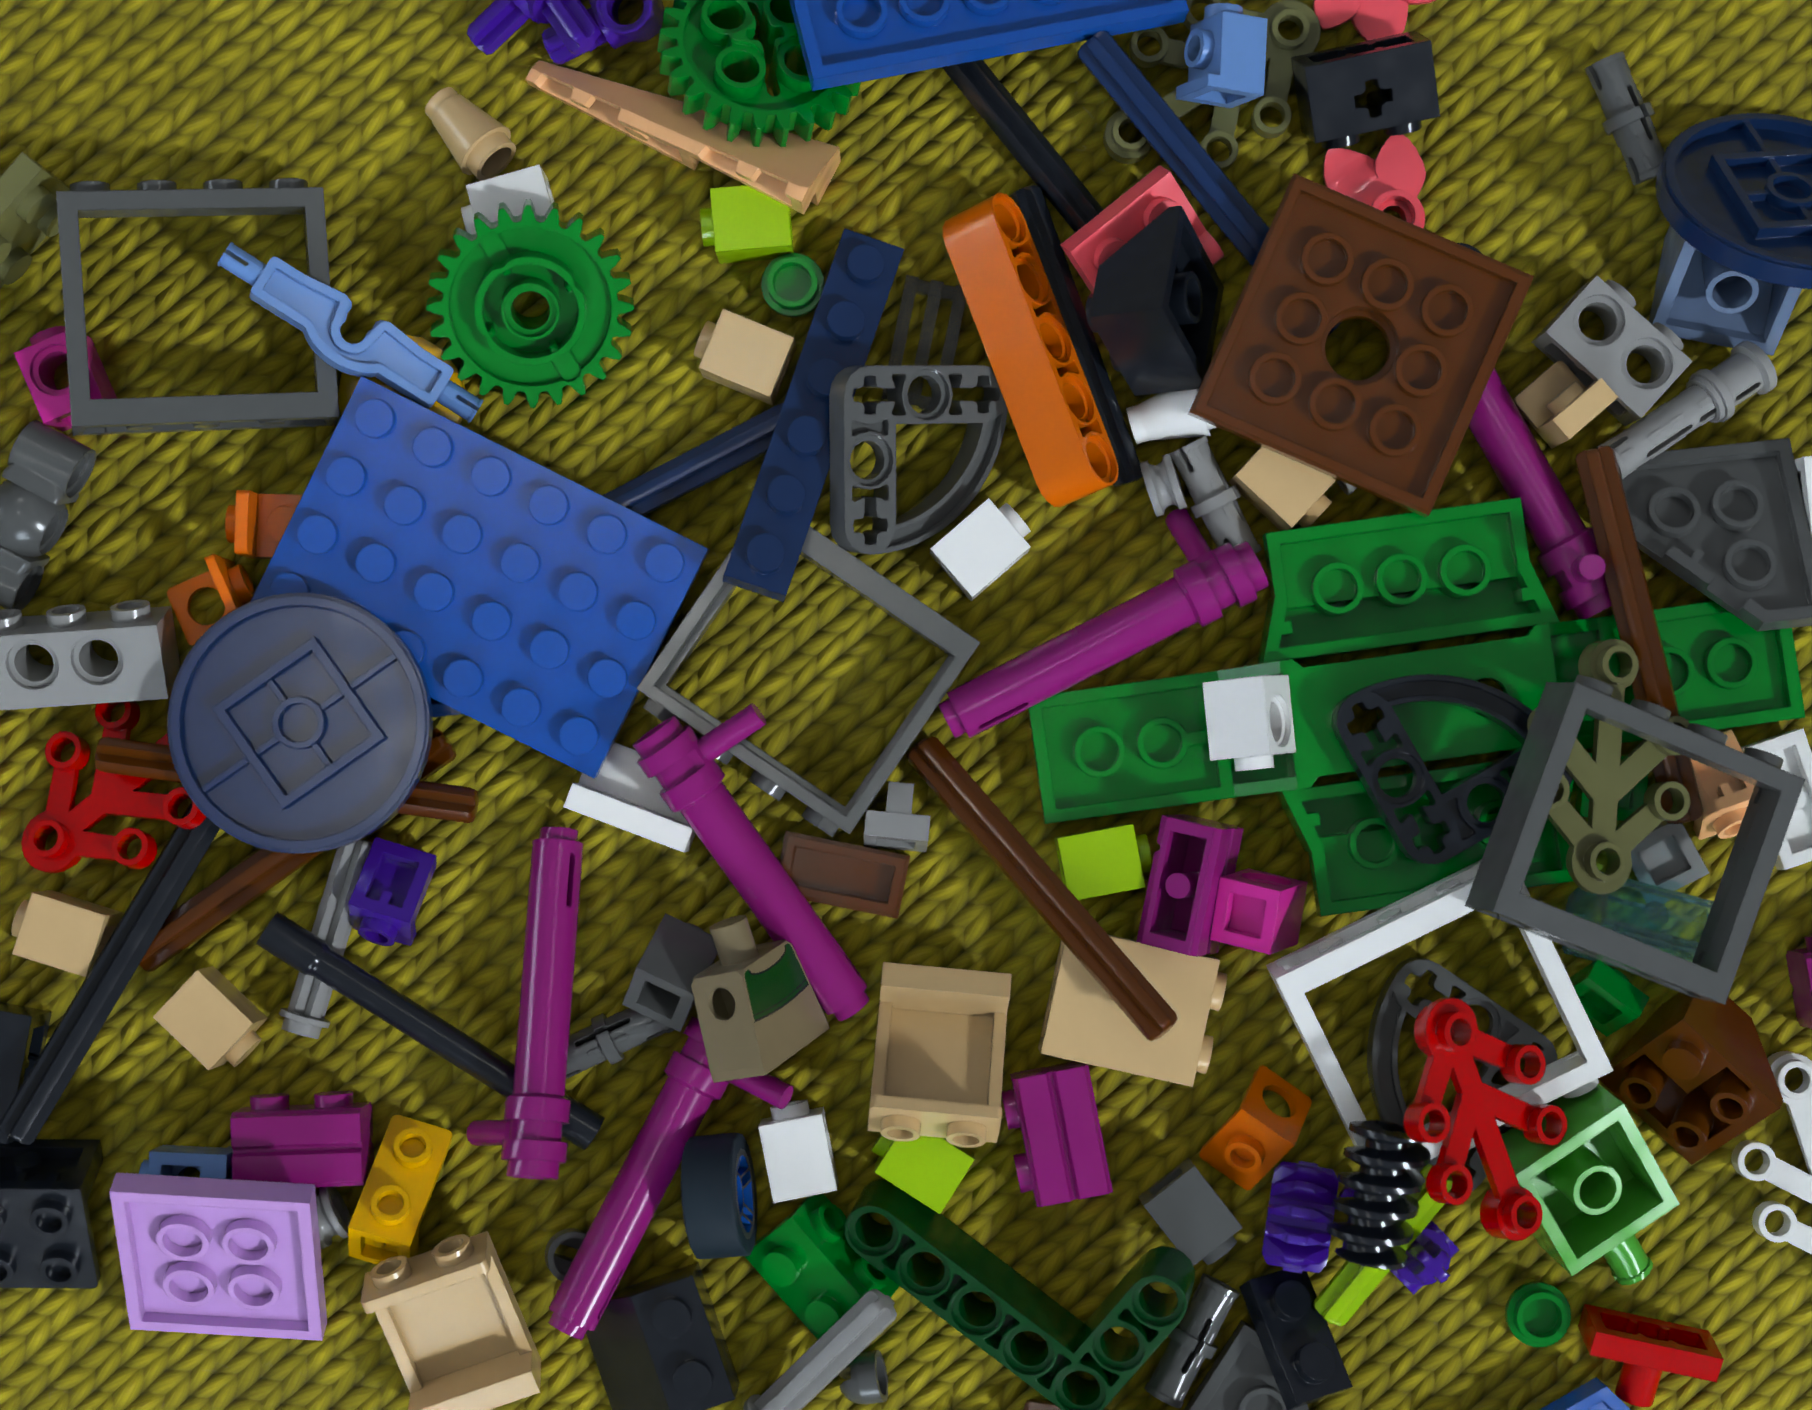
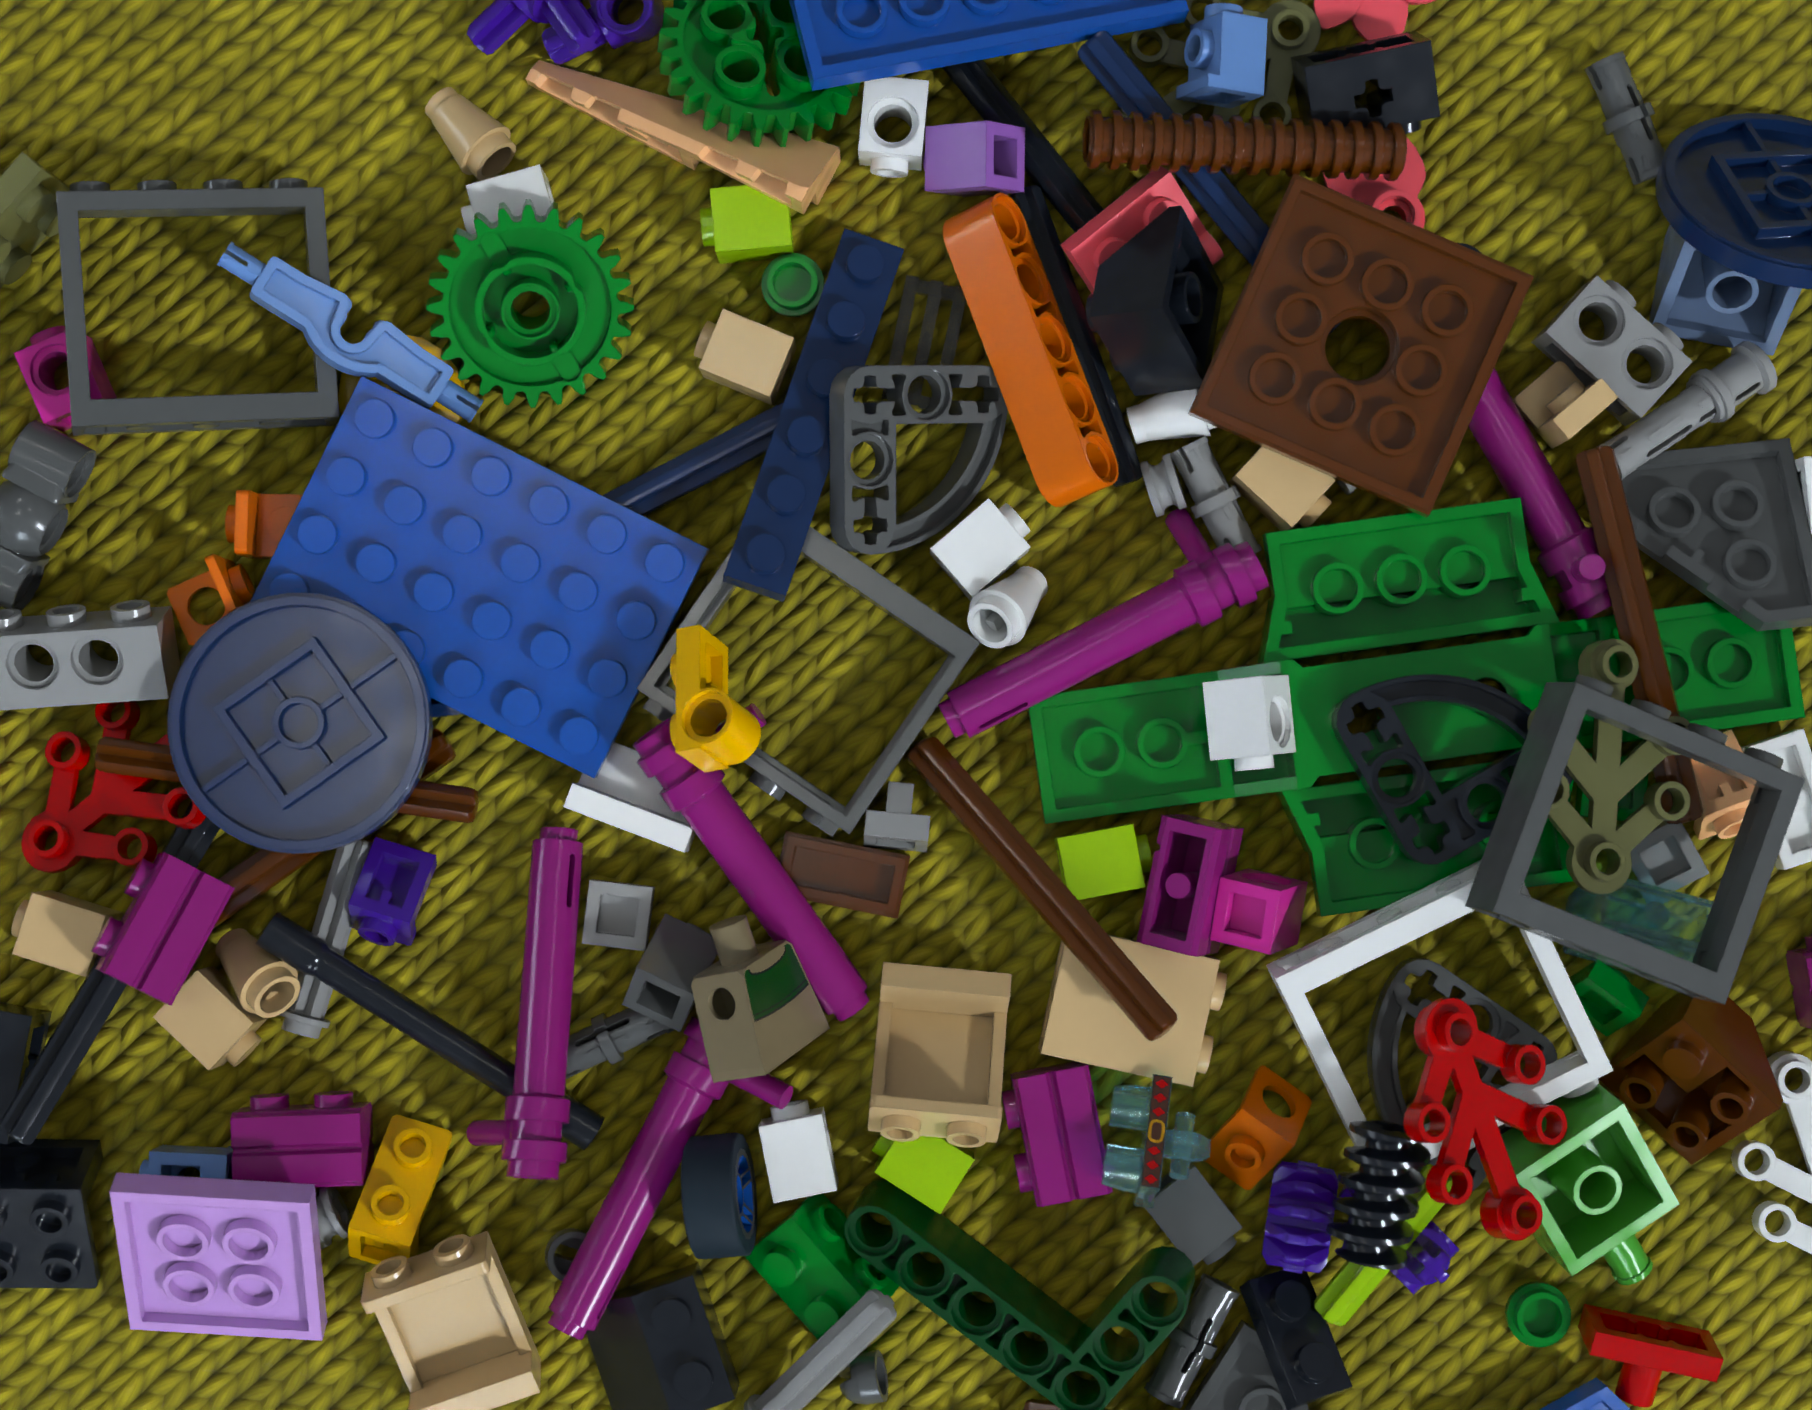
none -> magenta brick [91,852,235,1006]
none -> tan cone [215,928,300,1018]
none -> light grey plate [582,879,655,951]
none -> yellow plate [670,625,761,772]
none -> white brick [858,77,929,178]
none -> medium lavender brick [923,120,1025,197]
none -> white cone [967,566,1048,648]
none -> reddish brown piece [1082,109,1407,181]
none -> clear light blue hips [1101,1074,1211,1209]

